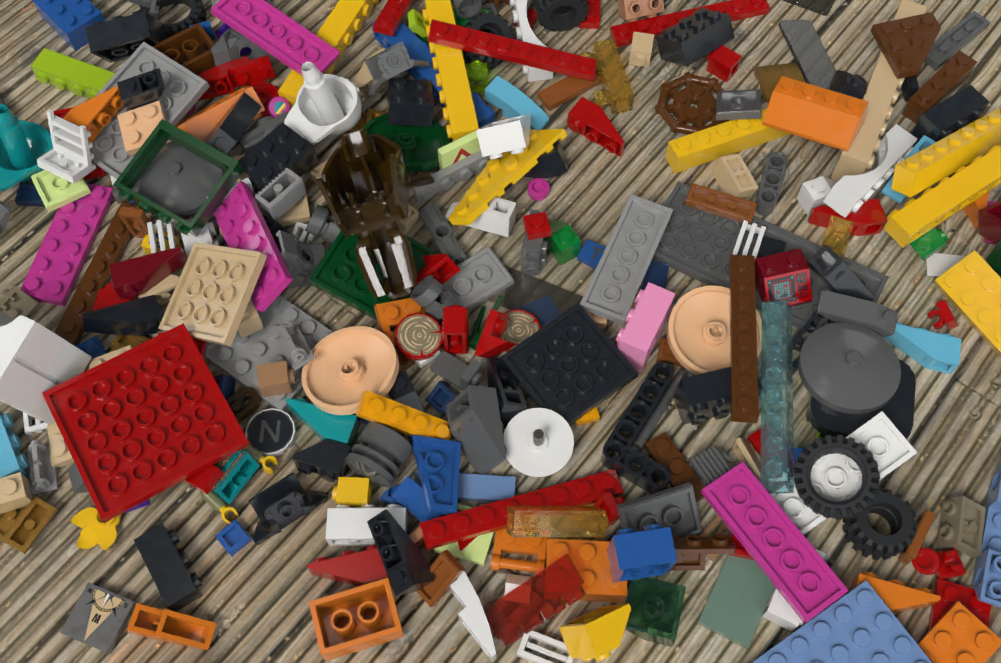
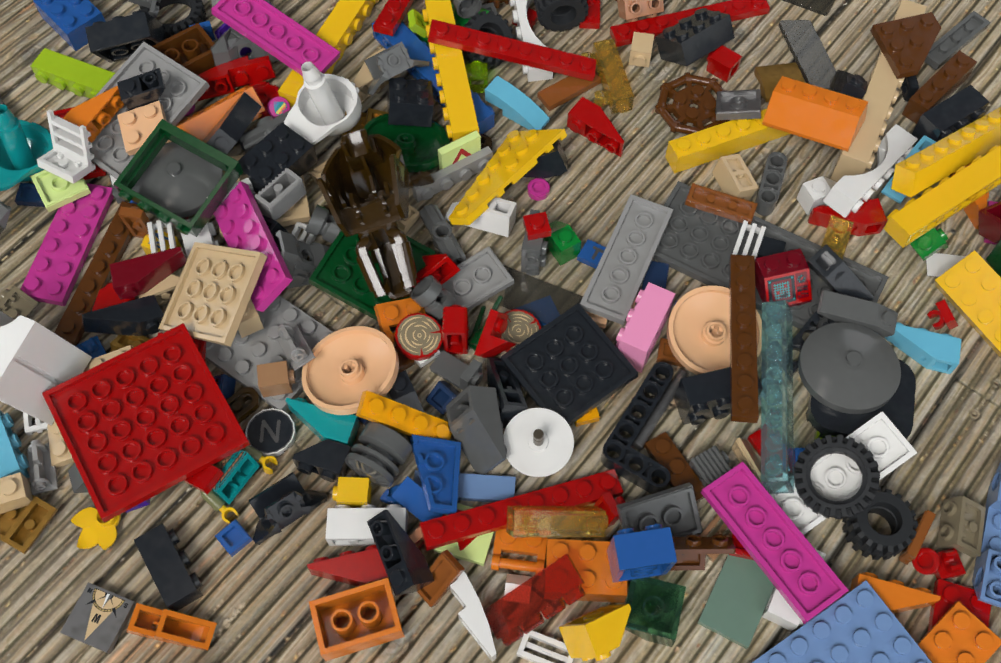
white slope [476,114,531,159] -> none

